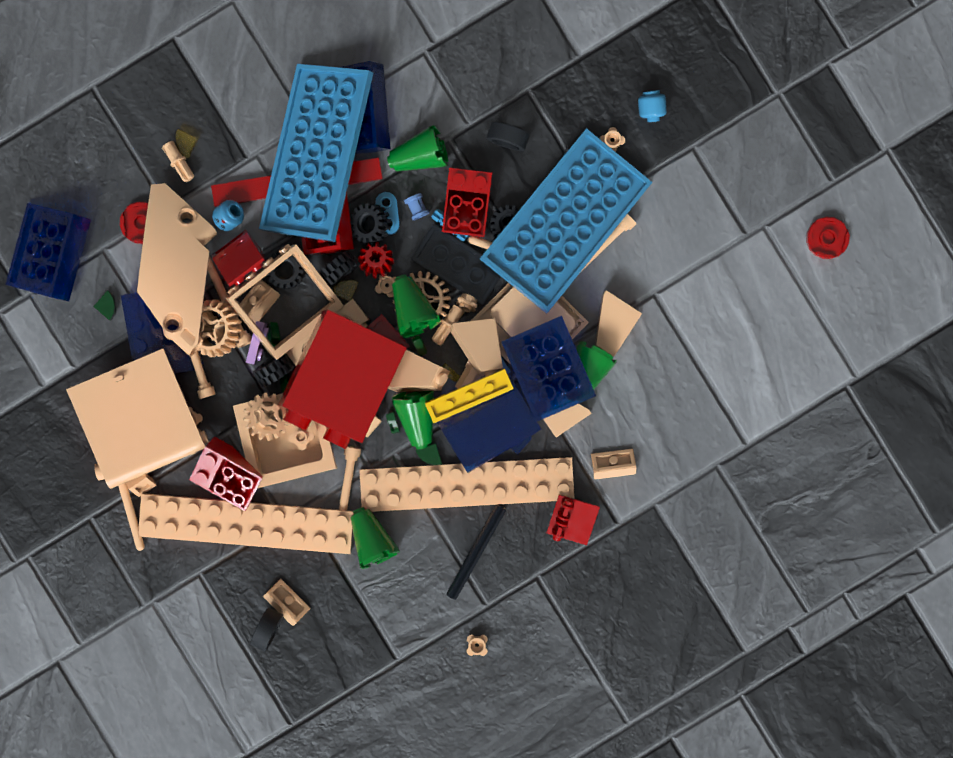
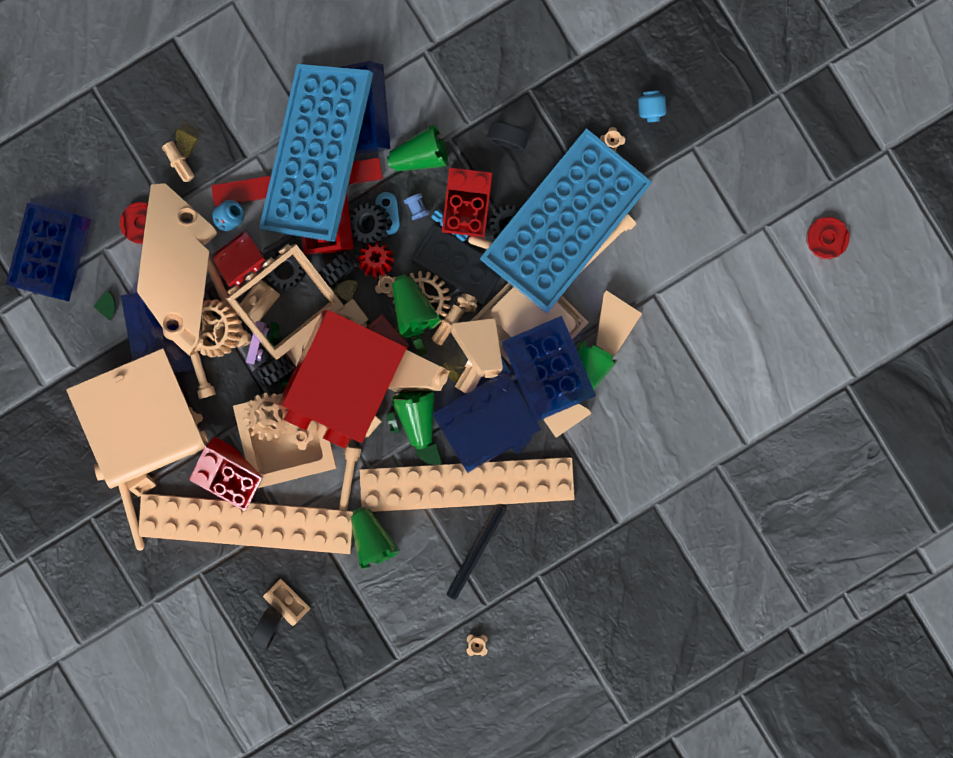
yellow plate [425,368,514,423] -> none
red hinge [546,494,600,545] -> none
light nougat slope [591,449,636,479] -> none

